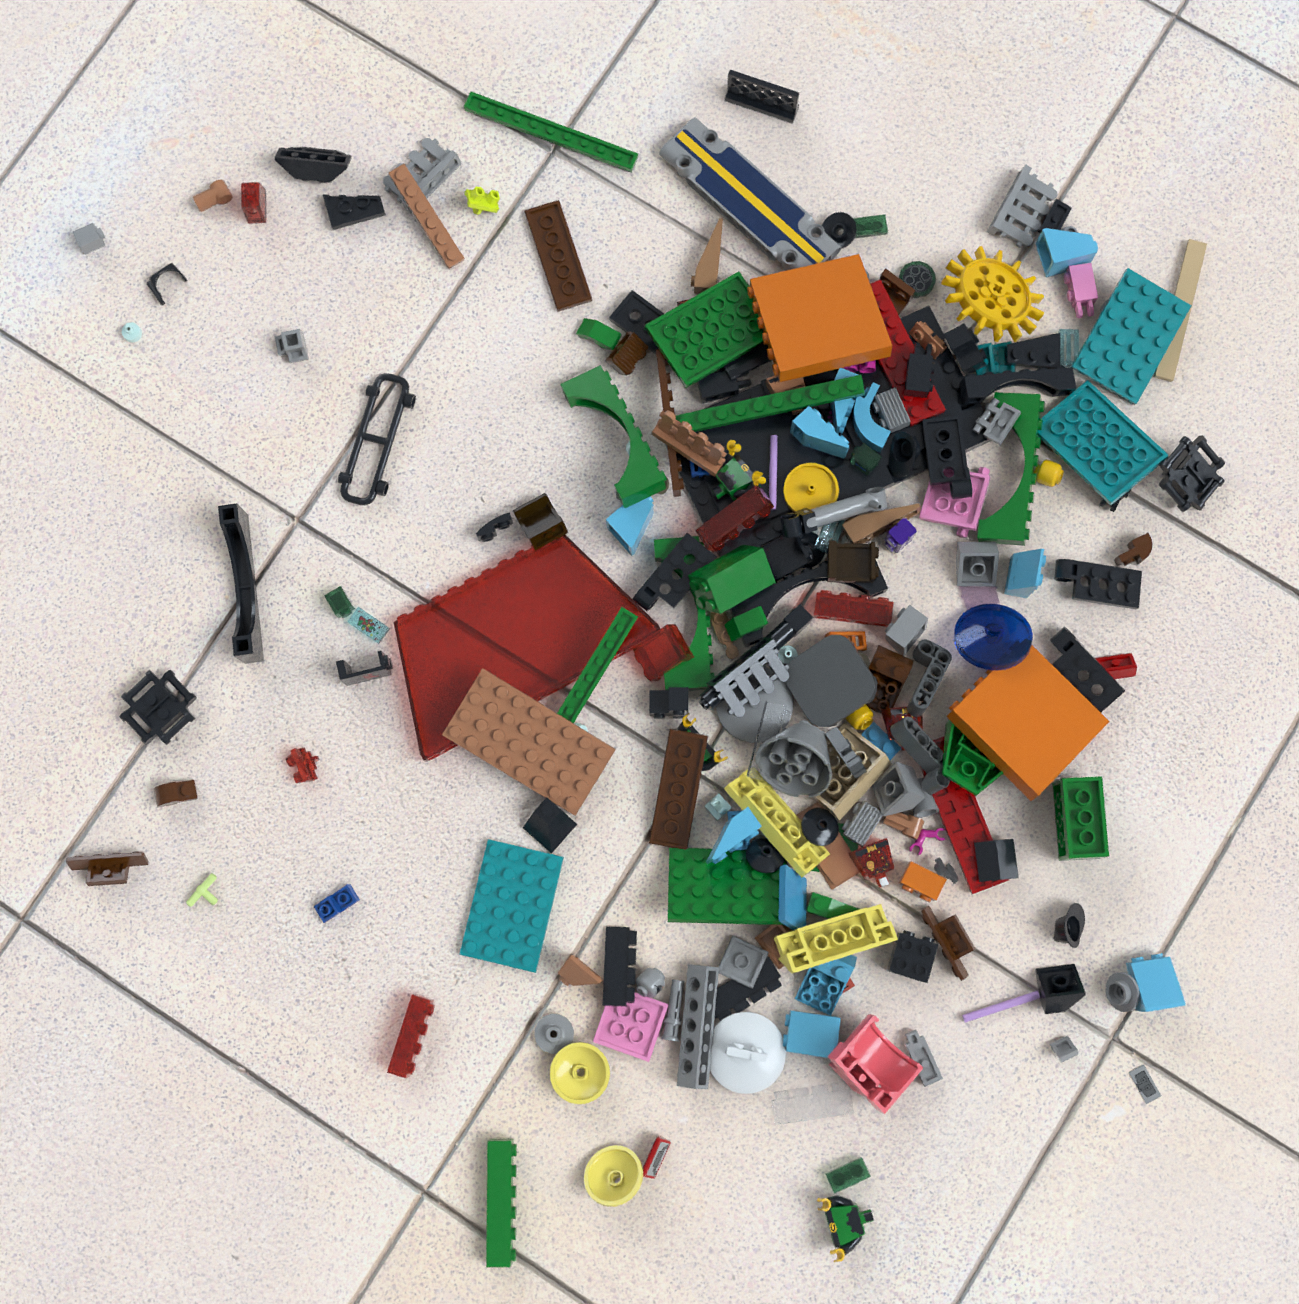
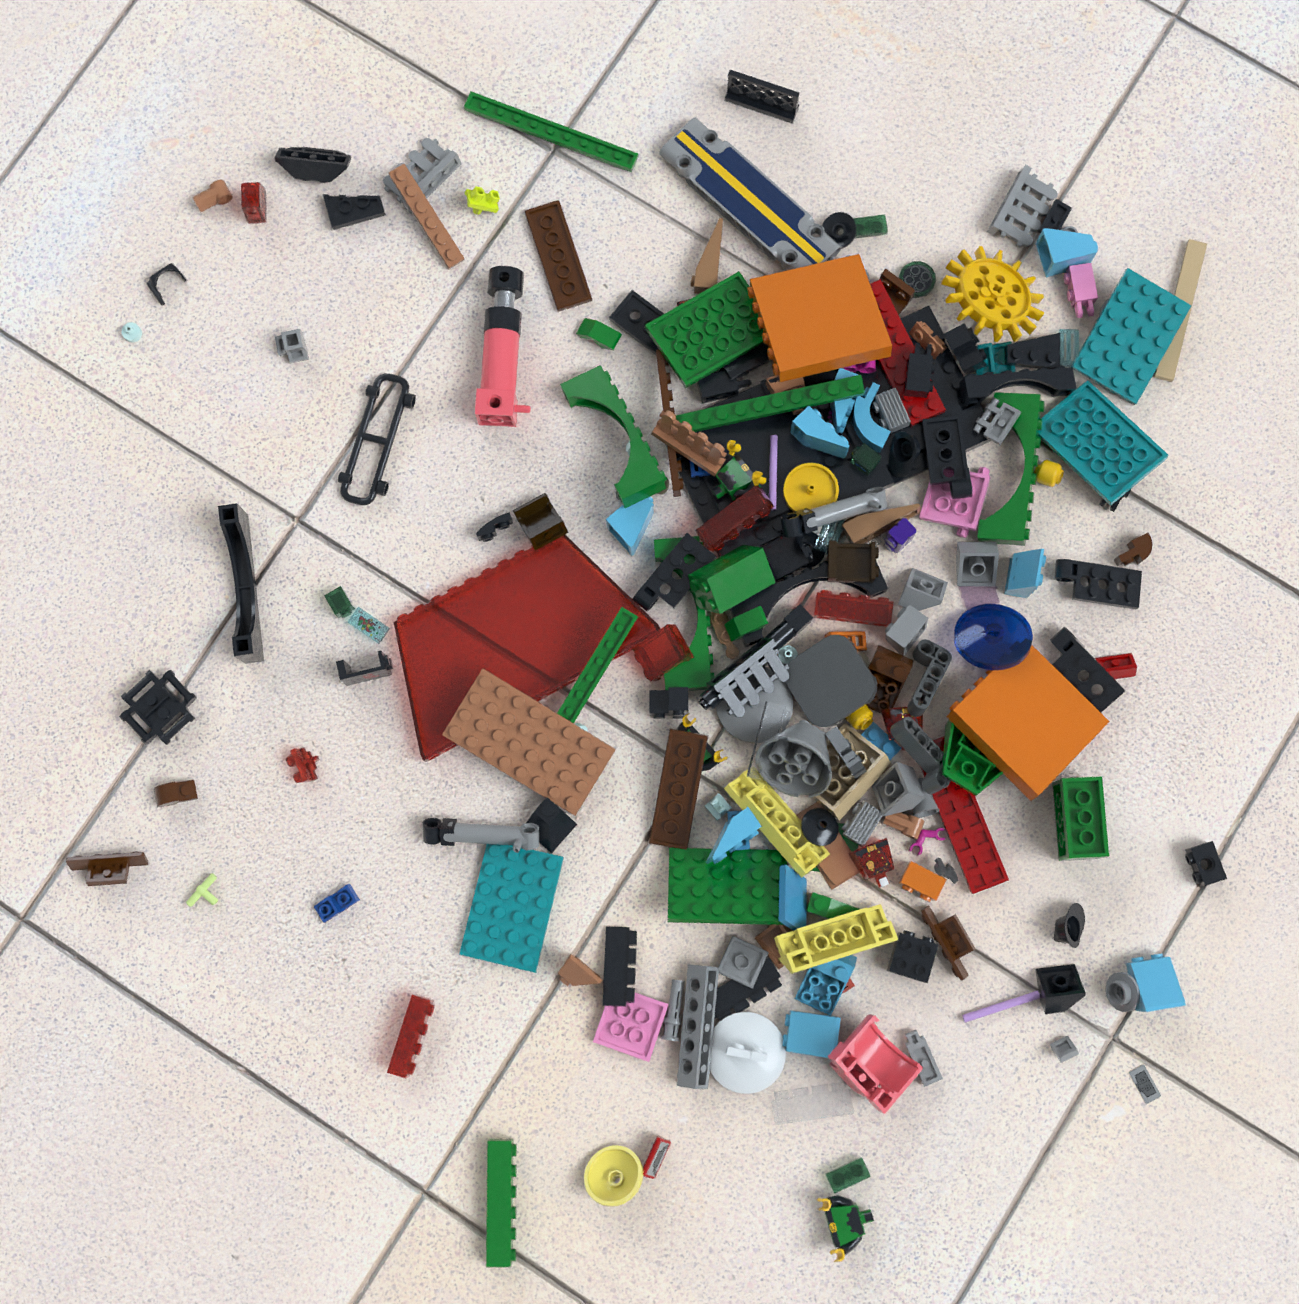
light grey brick [73,223,106,255] -> none
light grey piece [535,1014,574,1054] -> none
light yellow dish [550,1042,610,1104] -> none
reddish brown brick [605,332,649,376] -> none
light grey head [636,968,665,998] -> none
black dish [746,838,785,874] -> none
black slope [974,839,1019,882] -> none
black brick [1159,435,1225,512] -> none
none -> light grey piece [422,818,539,853]
none -> coral piece [475,266,531,427]
none -> light grey slope [898,568,948,611]
none -> black brick [1185,841,1227,887]

